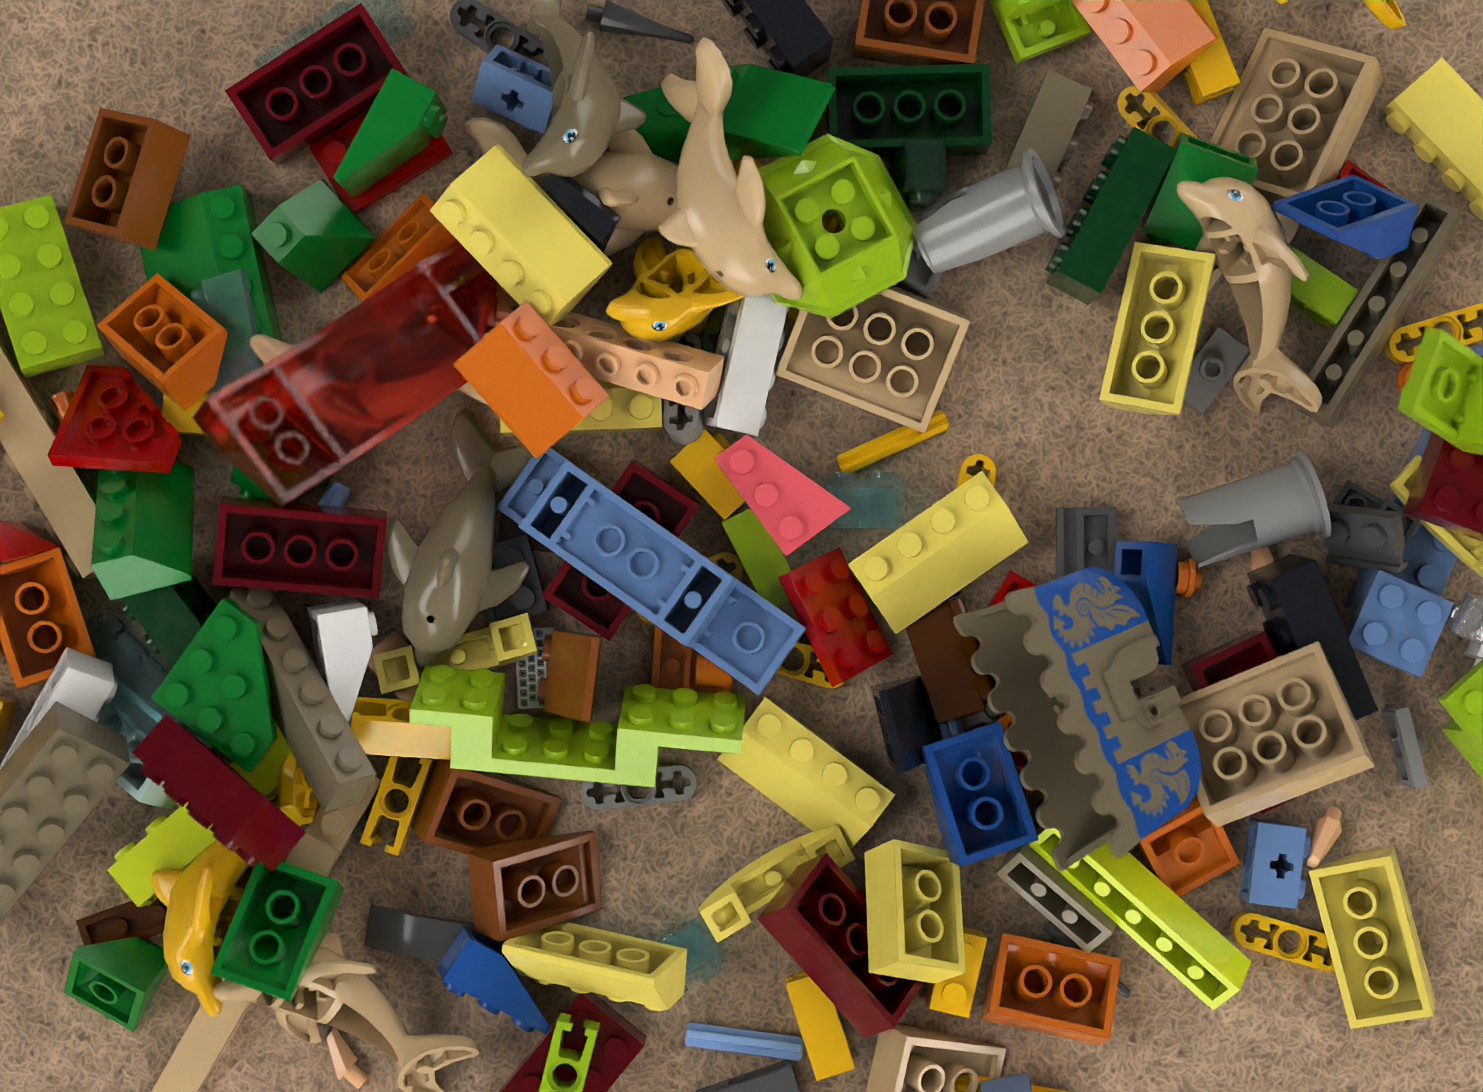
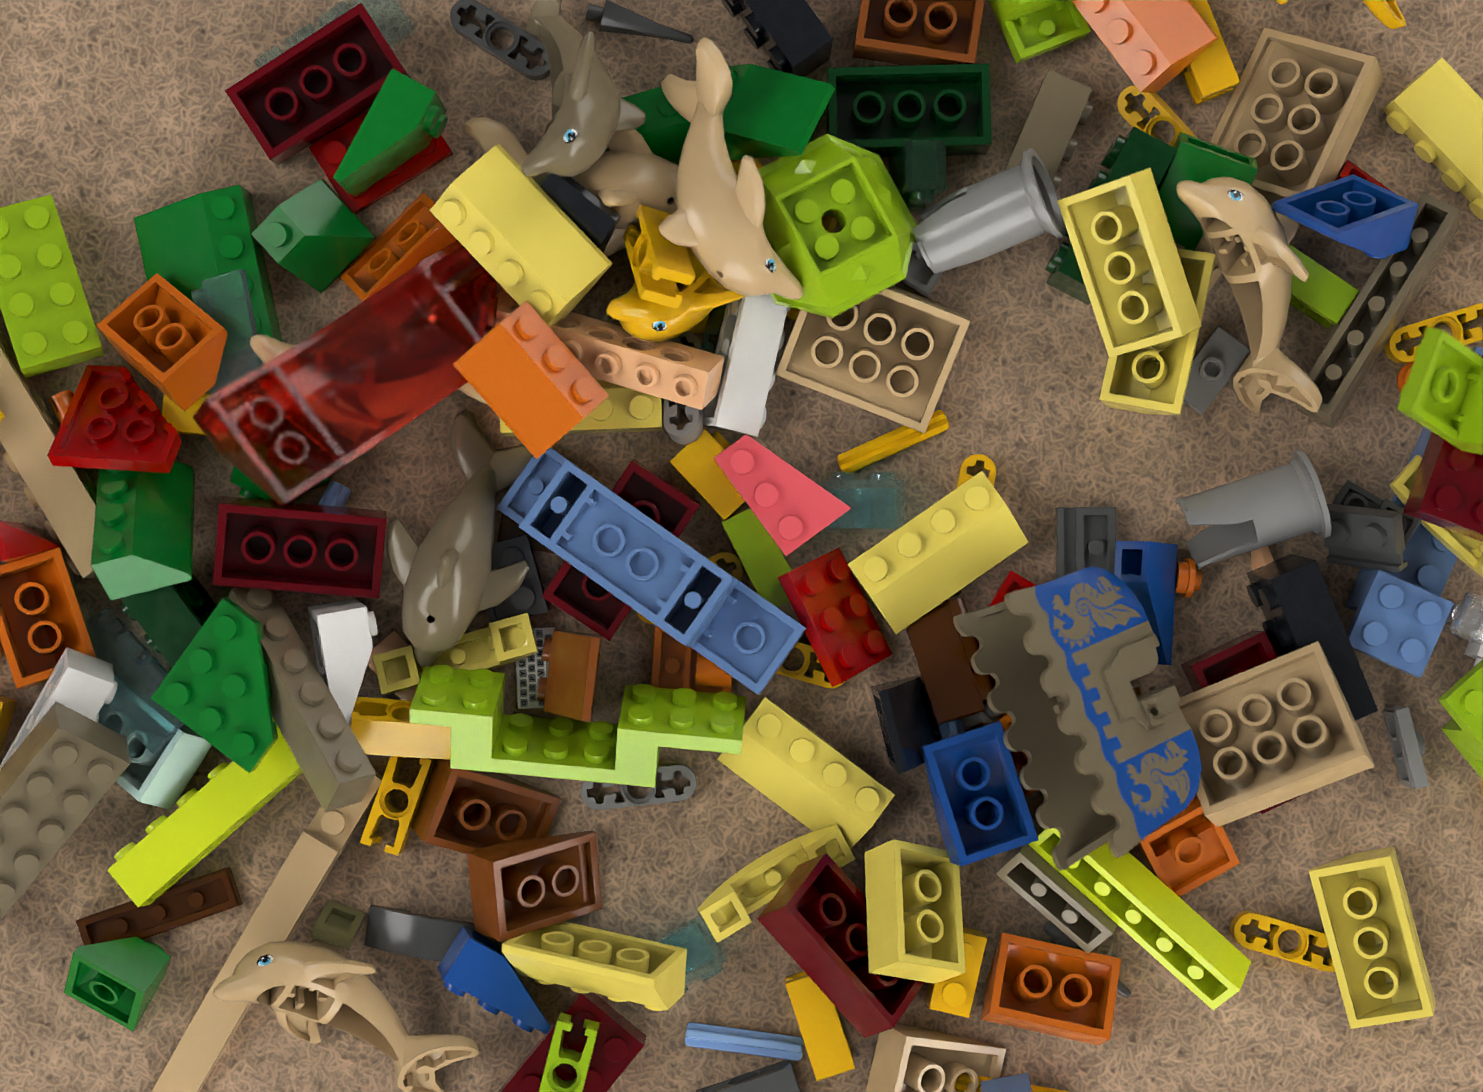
dark orange brick [64,108,190,251] -> none
dark red brick [132,714,306,872] -> none
yellow animal [151,754,321,1017] -> none
green slope [210,861,345,1002] -> none
light nougat bar [326,1027,369,1089] -> none
medium blue brick [471,44,552,134] -> none
medium blue brick [1240,818,1311,909] -> none
light nougat bar [1307,806,1342,868] -> none
none -> olive plate [311,900,366,950]
none -> yellow piece [623,204,695,309]
none -> light yellow slope [1057,168,1202,358]

